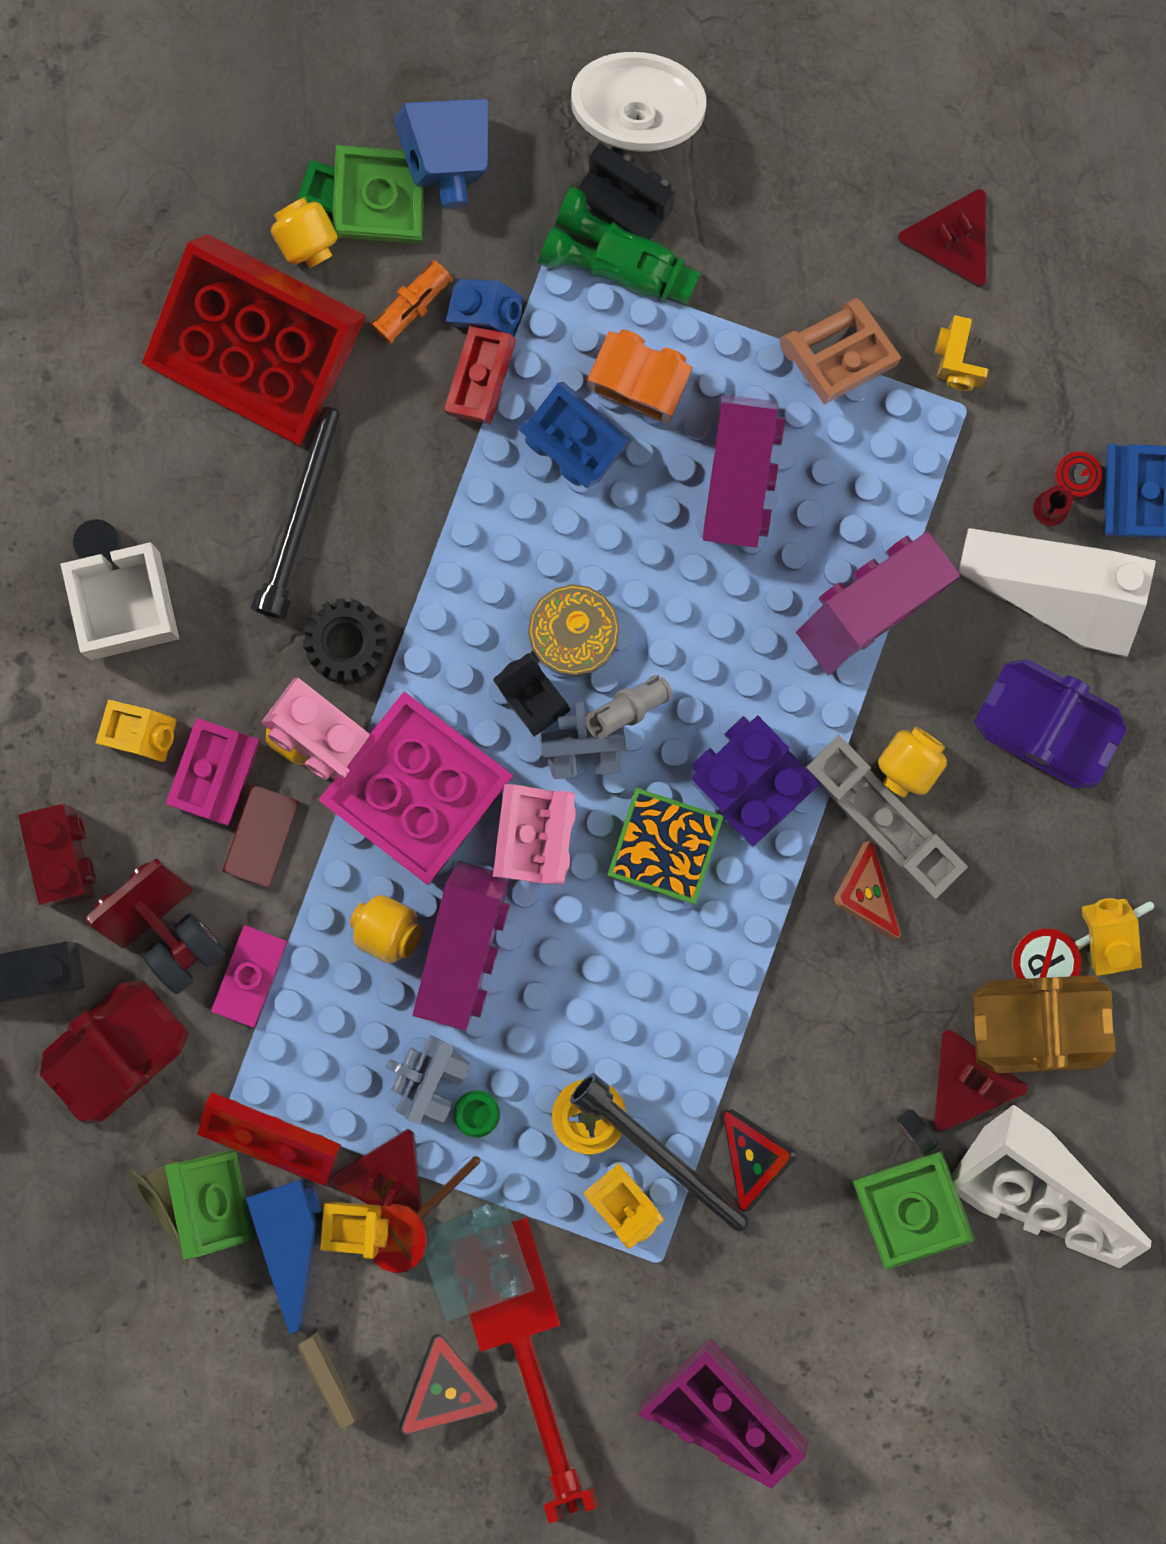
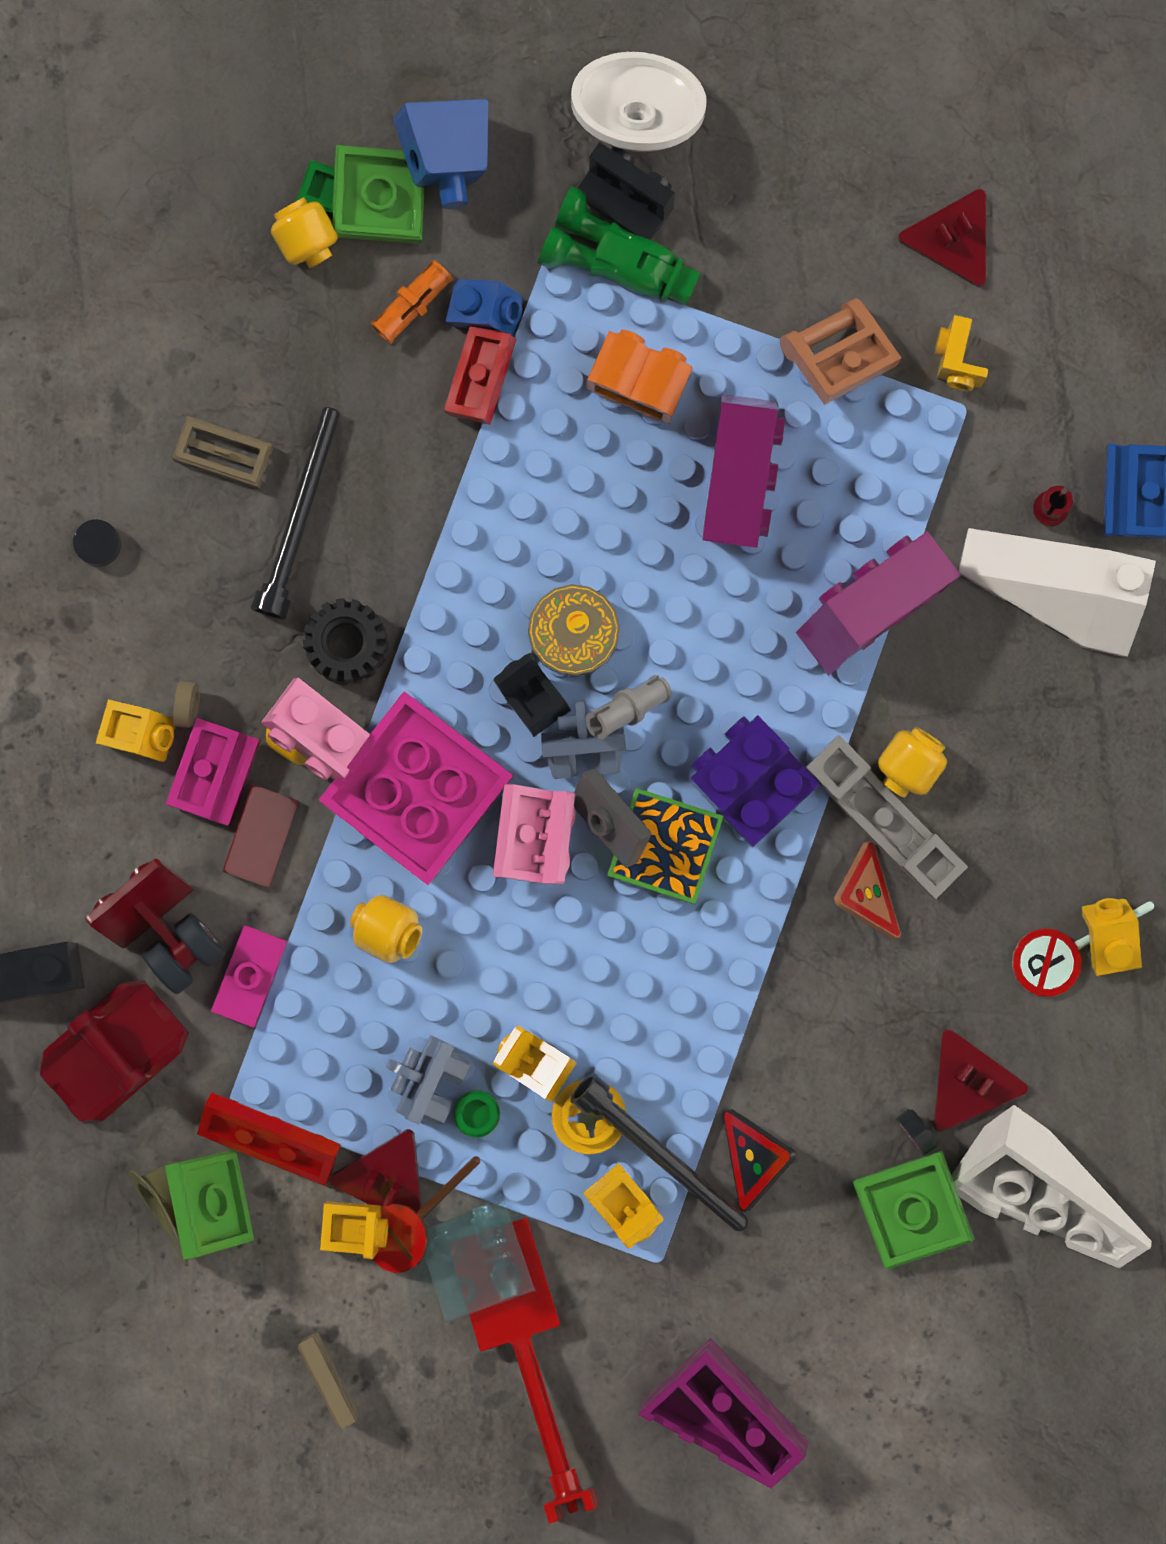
dark red brick [18,804,96,907] -> none
white piece [61,542,179,660] -> none
red slope [141,234,366,446] -> none
blue slope [246,1178,323,1334] -> none
piece [399,1334,498,1435] -> none
magenta wedge [412,861,510,1031] -> none
blue bracket [518,381,632,488] -> none
pearl gold shield [972,975,1116,1073] -> none
dark purple shield [974,659,1127,788] -> none
red tile [1054,451,1102,499] -> none
none -> dark tan tile [172,416,274,489]
none -> dark tan tile [173,681,200,728]
none -> yellow bracket [493,1025,577,1102]
none -> dark grey plate [574,768,652,868]

